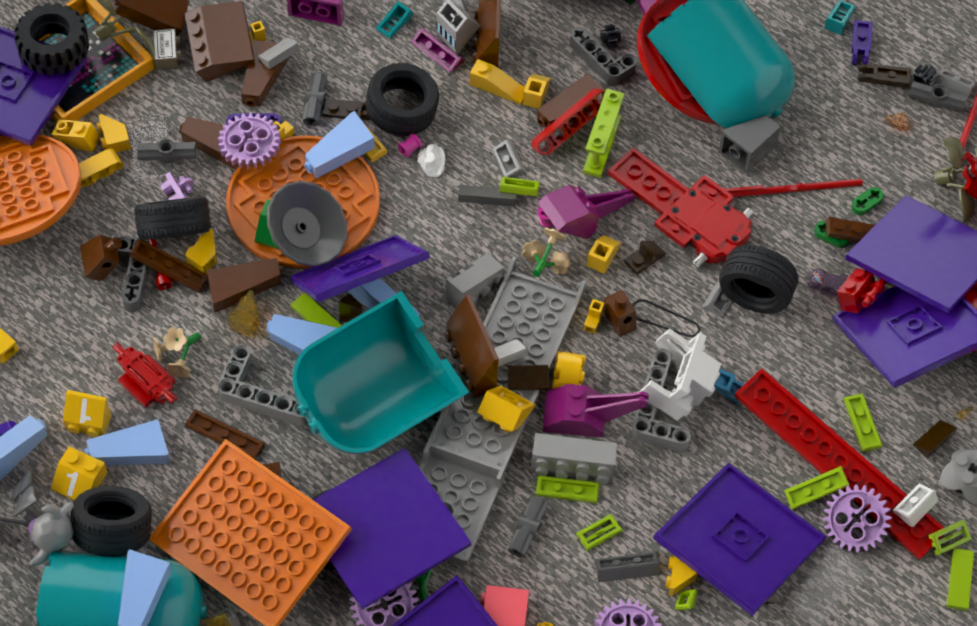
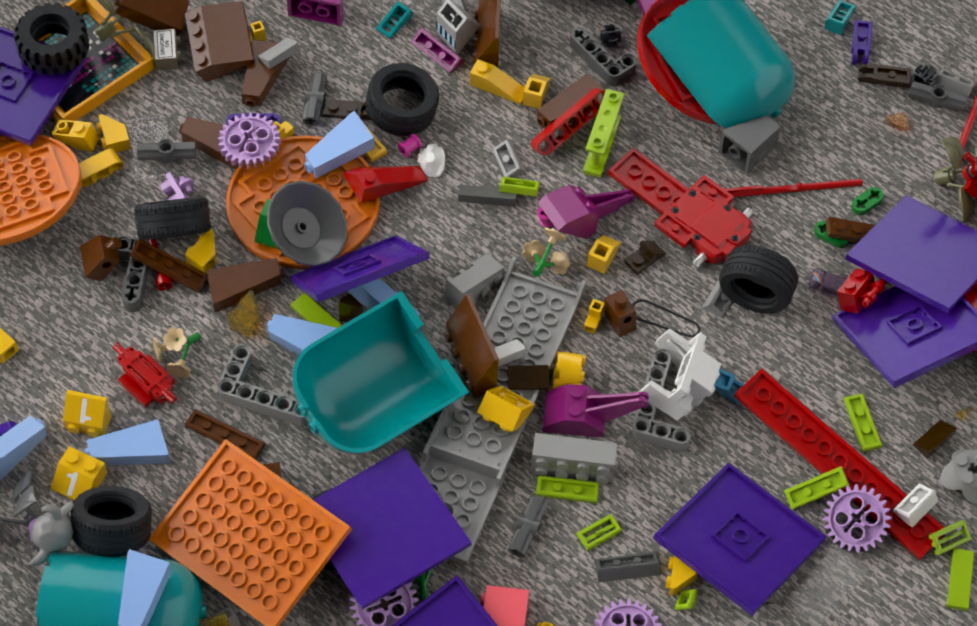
none -> red wedge [343,166,428,203]

